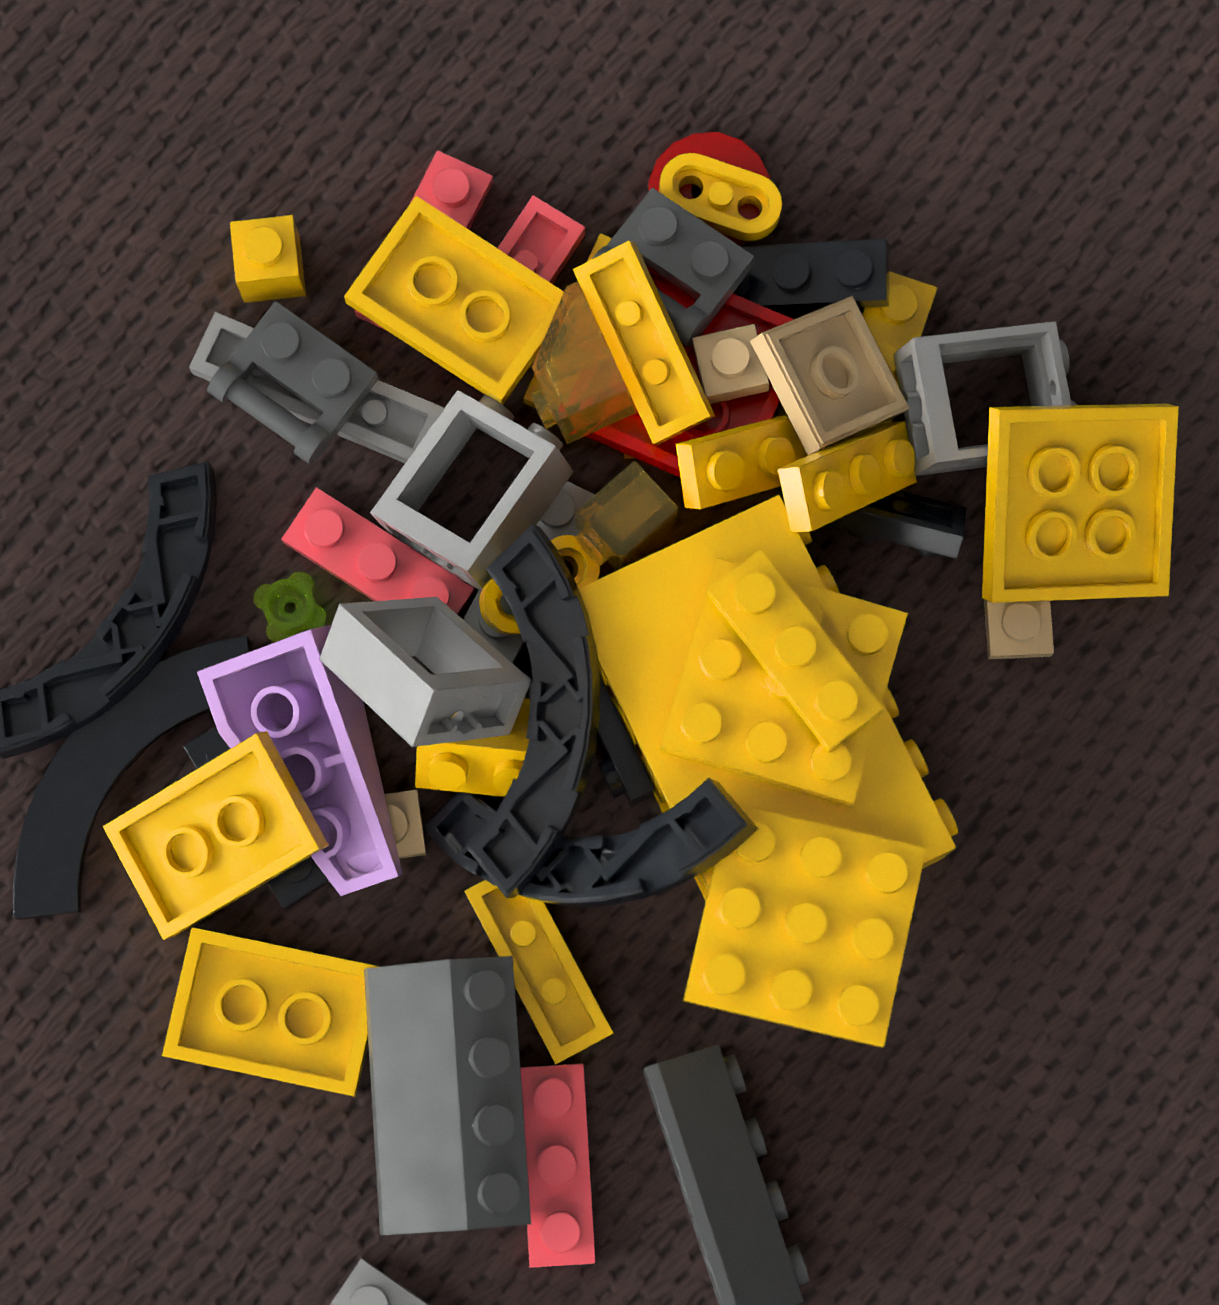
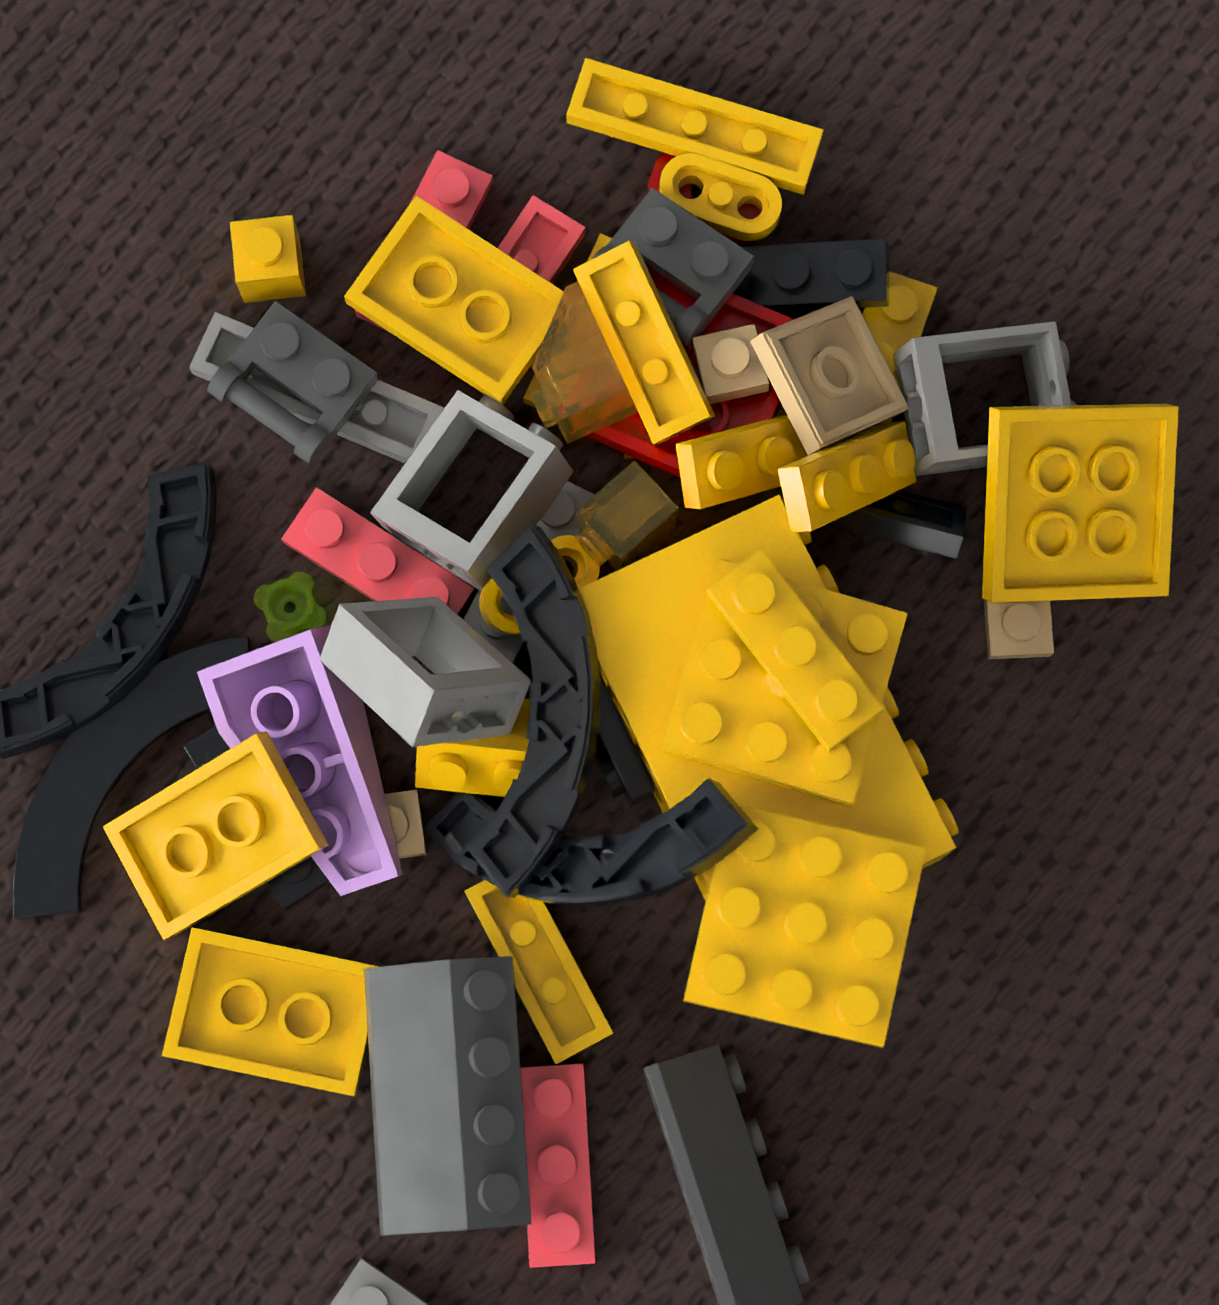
none -> yellow plate [566,58,823,195]

